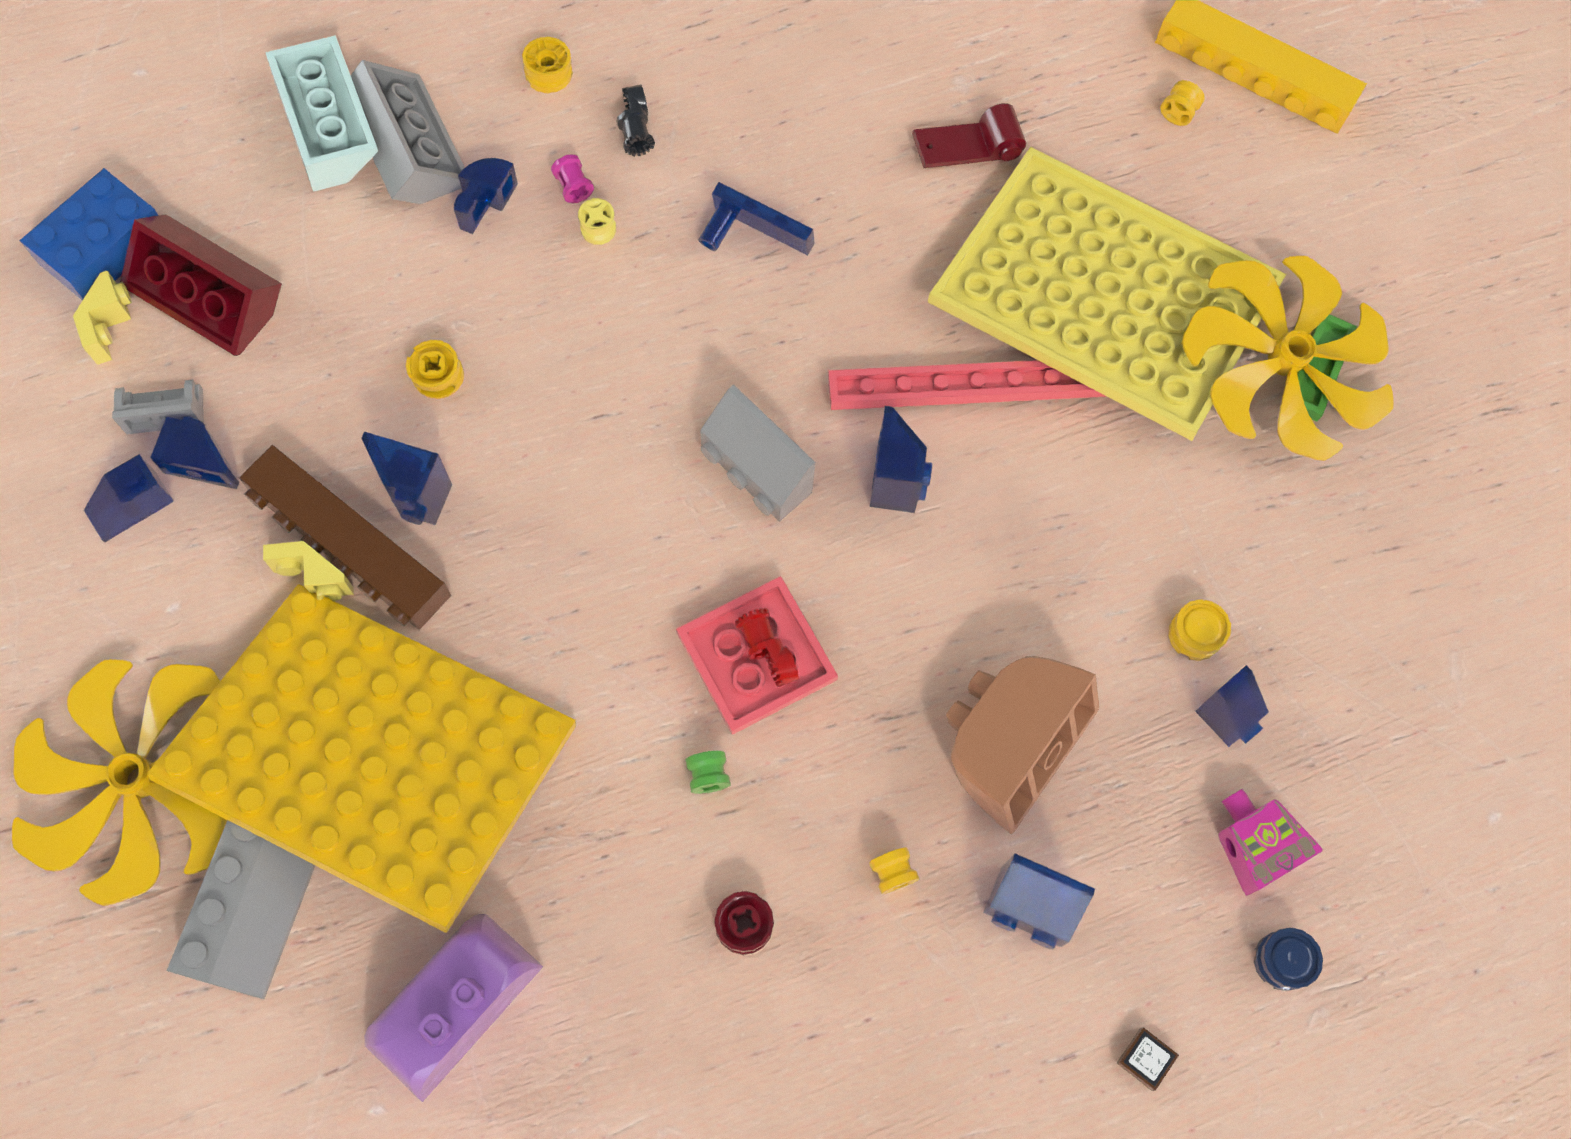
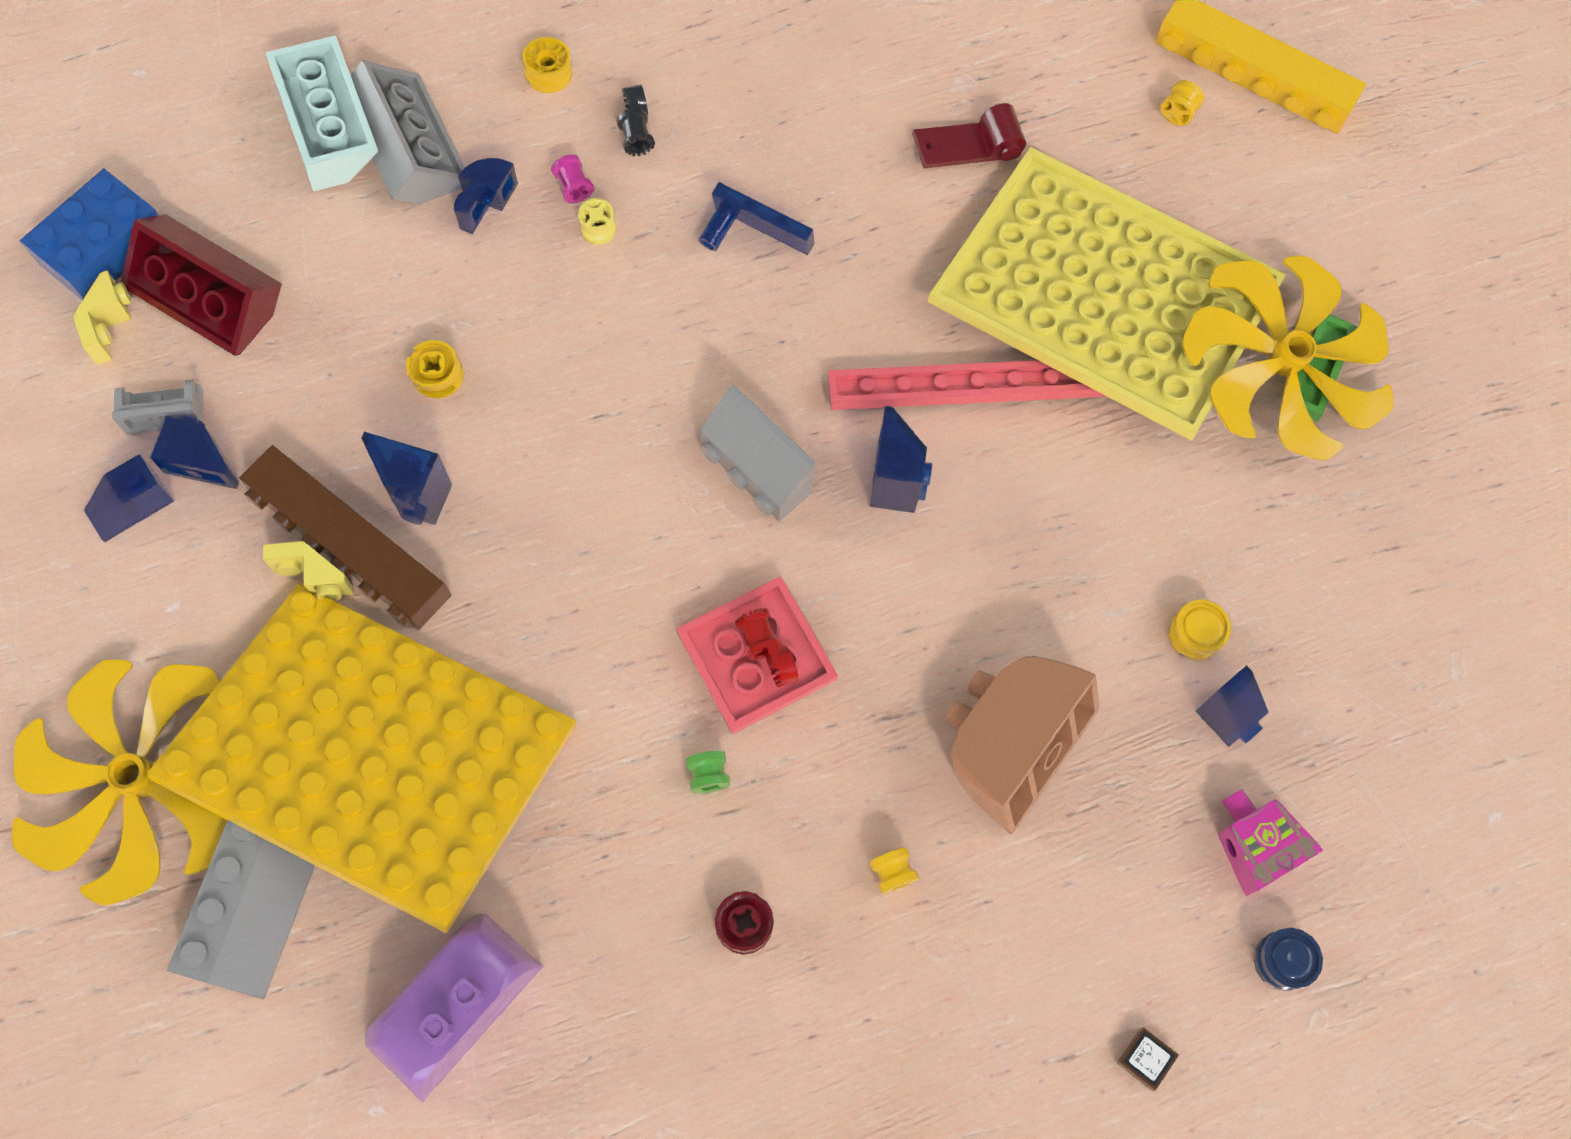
clear blue slope [983,853,1096,949] -> none

